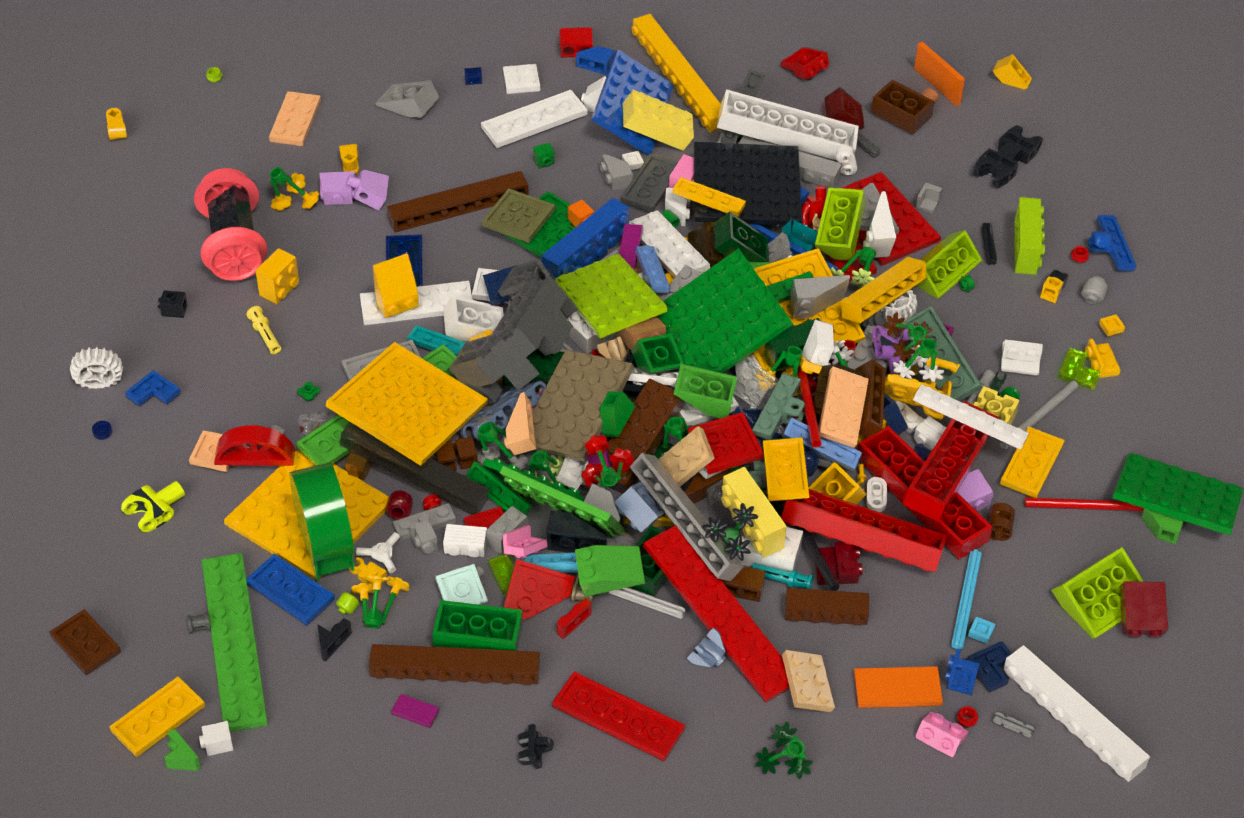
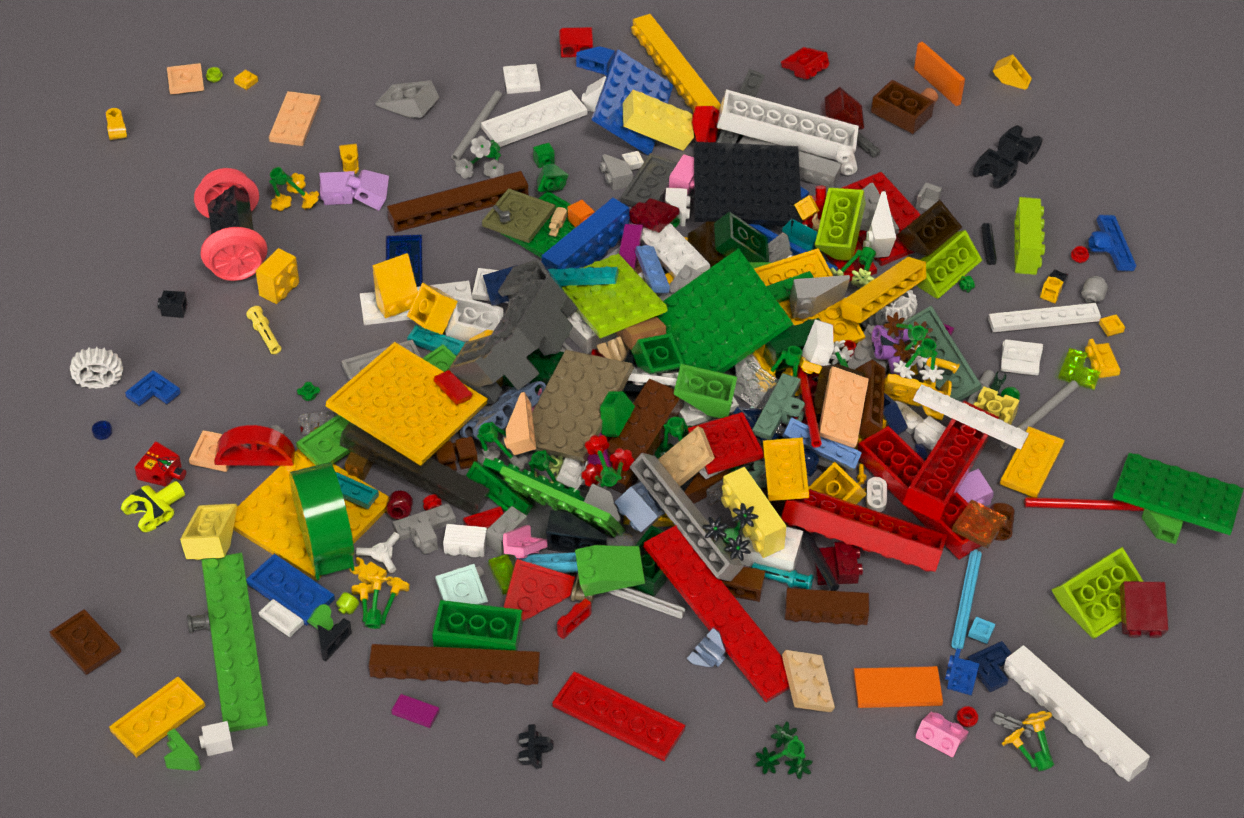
clear blue tile [464,67,482,85] -> none
yellow plate [673,177,746,217] -> none
none -> red torso [135,441,186,486]
none -> light nougat plate [167,63,204,94]
none -> light yellow slope [180,504,237,560]
none -> yellow plate [234,69,258,90]
none -> white plate [259,599,304,637]
none -> bright green tile [307,604,333,631]
none -> teal plate [336,472,379,509]
none -> yellow brick [407,283,458,335]
none -> red tile [433,370,473,405]
none -> light grey piece [451,91,502,161]
none -> light grey plant [455,136,504,179]
none -> dark grey hand [493,205,511,223]
none -> green slope [537,164,569,192]
none -> teal plate [548,266,618,286]
none -> tan bar [549,207,567,236]
none -> dark red plate [629,198,680,233]
none -> red slope [692,106,719,142]
none -> yellow plate [794,195,820,220]
none -> dark brown slope [896,200,962,256]
none -> clear orange plate [952,500,1008,549]
none -> white plate [988,303,1101,332]
none -> plant [1002,711,1055,772]

